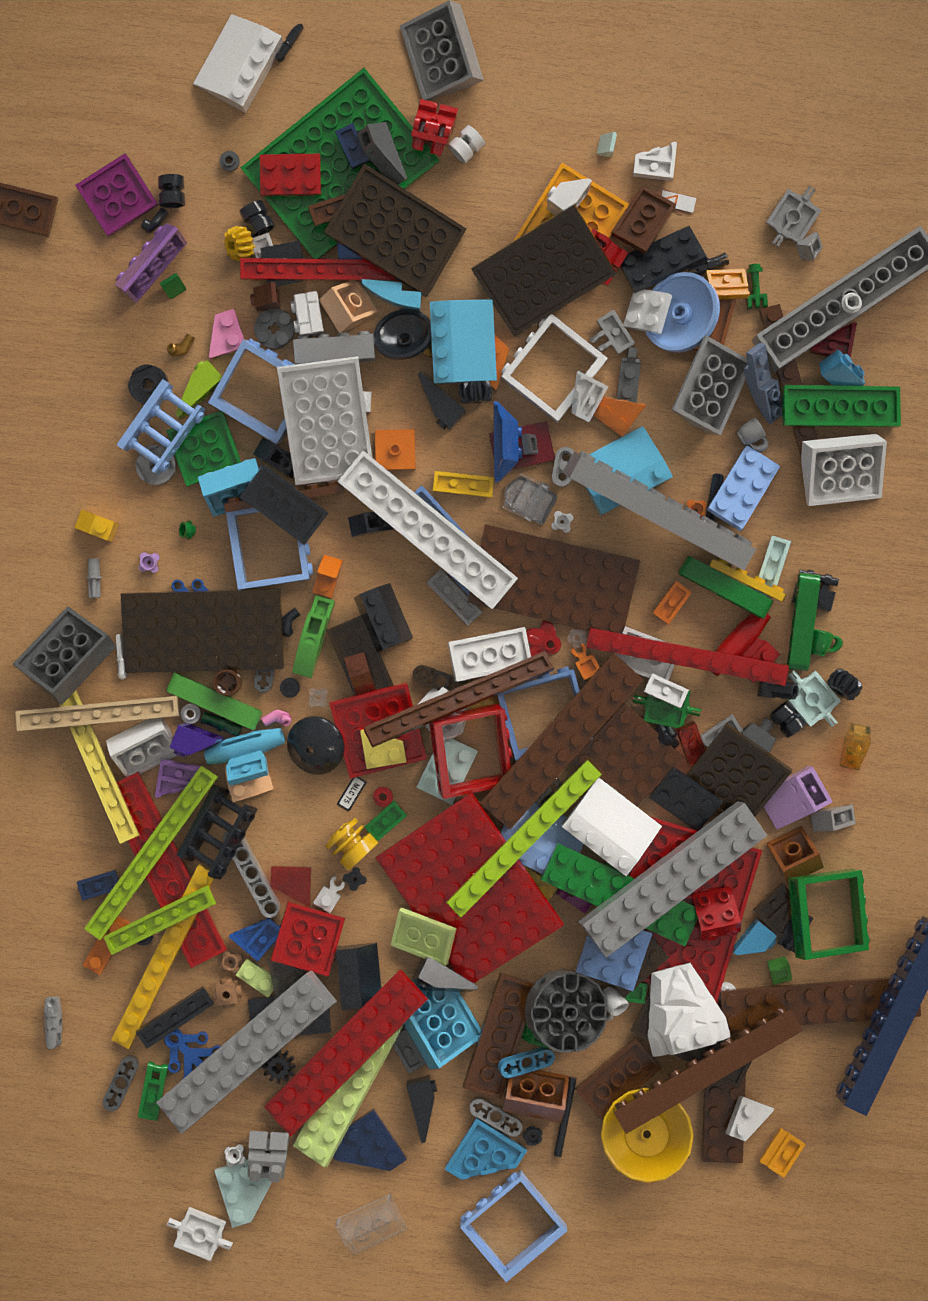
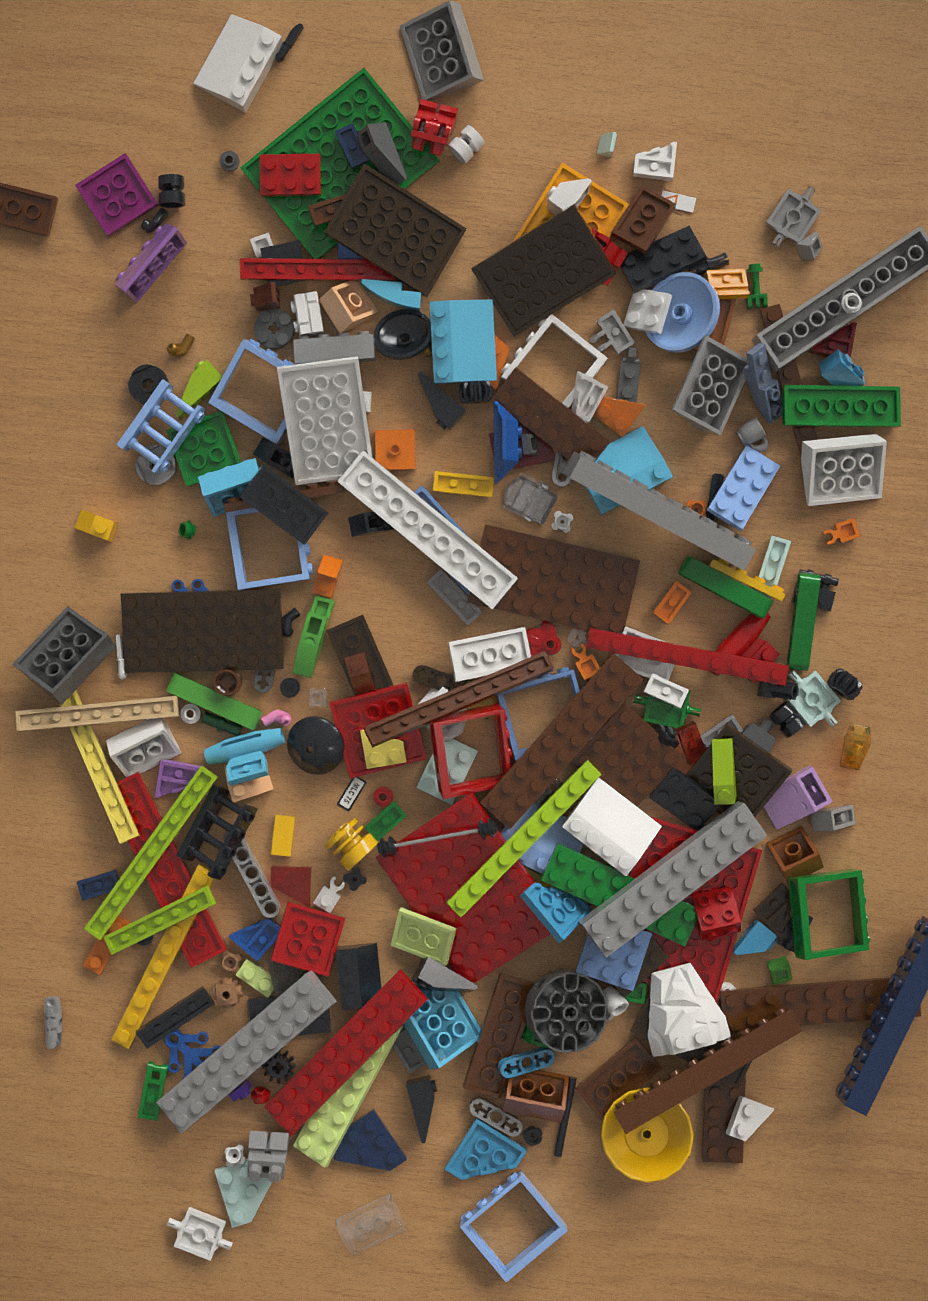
light grey axle [86,559,102,598] -> none
dark grey beam [103,1055,139,1111] -> none
lavender plate [139,552,160,573] -> none
green slope [160,273,186,299] -> none
dark purple slope [170,723,224,757] -> none
bright pink wing [209,309,245,359] -> none
yellow gear [223,226,255,261] -> none
black wheel [239,200,275,238] -> none
black slope [354,583,413,653] -> none
light orange plate [759,1127,806,1178] -> none
green piece [811,629,843,656] -> none
none -> dark purple plate [229,1079,252,1101]
none -> red plate [250,1087,271,1104]
none -> yellow tile [271,814,296,857]
none -> black axle [377,818,498,858]
none -> reddish brown plate [491,367,611,462]
none -> dark azure plate [520,882,592,943]
none -> lime slope [712,739,737,805]
none -> orange plate [822,518,861,545]

